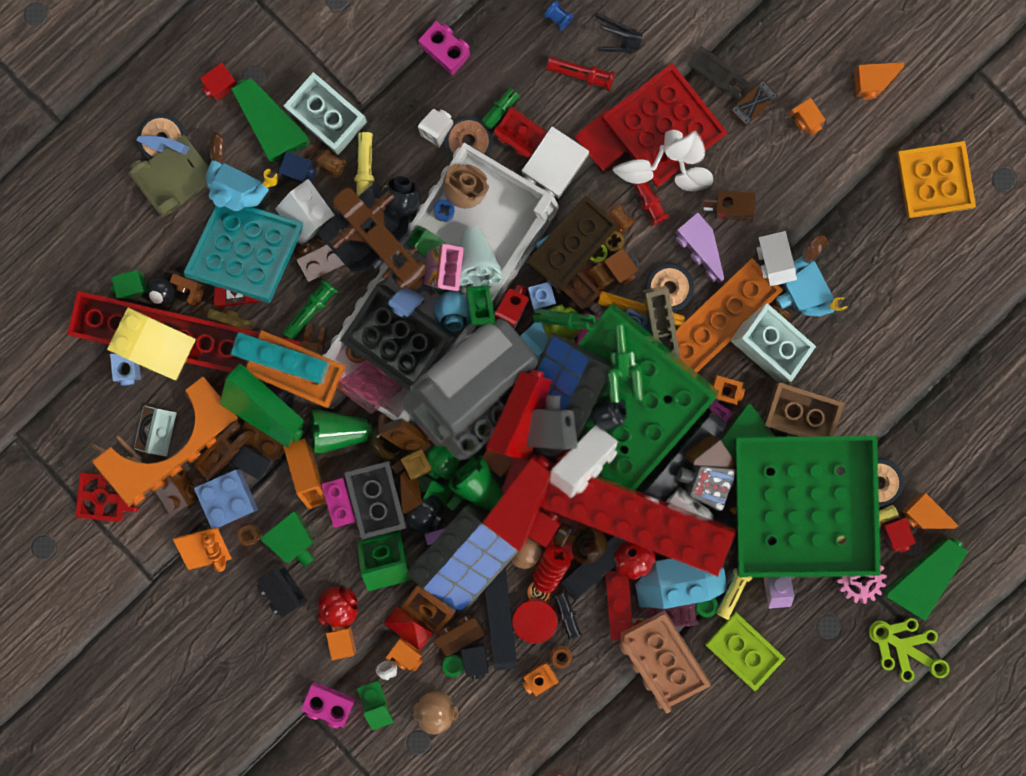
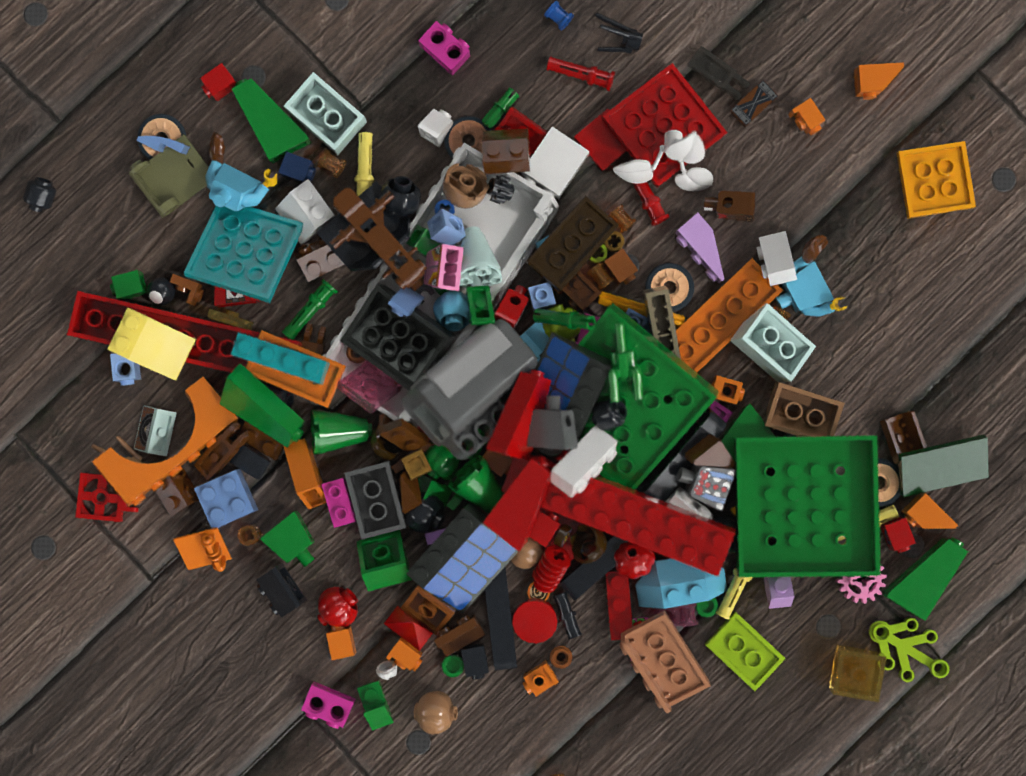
none -> black head [23,177,57,212]
none -> light blue brick [427,209,466,246]
none -> reddish brown slope [482,128,530,174]
none -> black gear [487,175,514,204]
none -> clear yellow brick [829,644,886,702]
none -> reddish brown bracket [880,410,927,464]
none -> tile [898,434,989,497]

